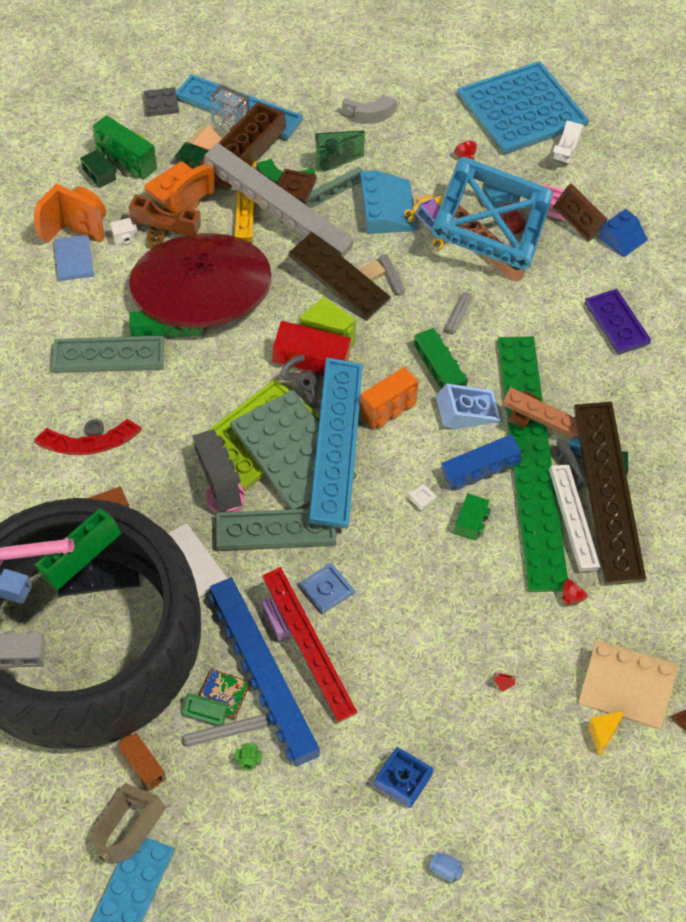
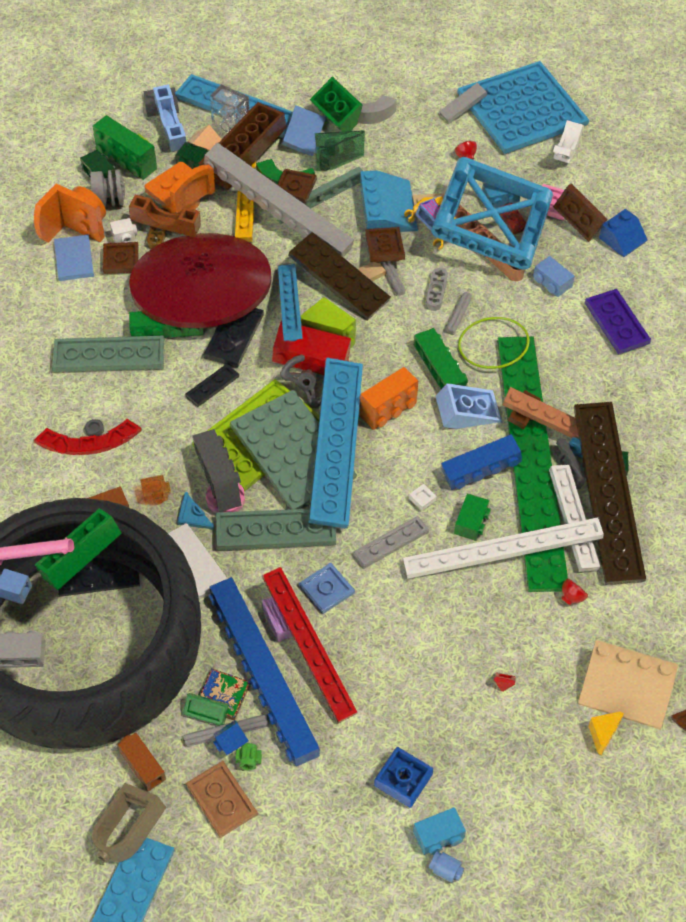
none -> light grey wheel [90,169,125,207]
none -> reddish brown plate [103,242,139,274]
none -> clear orange brick [140,475,171,505]
none -> light blue arch [153,84,186,152]
none -> dark azure tile [177,492,214,530]
none -> black tile [185,364,239,407]
none -> medium nougat tile [186,761,258,838]
none -> black plate [204,308,264,368]
none -> blue brick [213,720,249,755]
none -> dark azure plate [278,264,303,341]
none -> medium blue tile [282,105,326,156]
none -> green slope [310,76,363,136]
none -> light grey tile [352,516,429,569]
none -> reddish brown plate [365,227,405,263]
none -> white plate [403,518,604,579]
none -> dark azure brick [413,807,466,855]
none -> light grey beam [426,268,448,311]
none -> light grey tile [439,83,487,124]
none -> lime piece [458,317,530,369]
none -> medium blue brick [533,256,575,297]

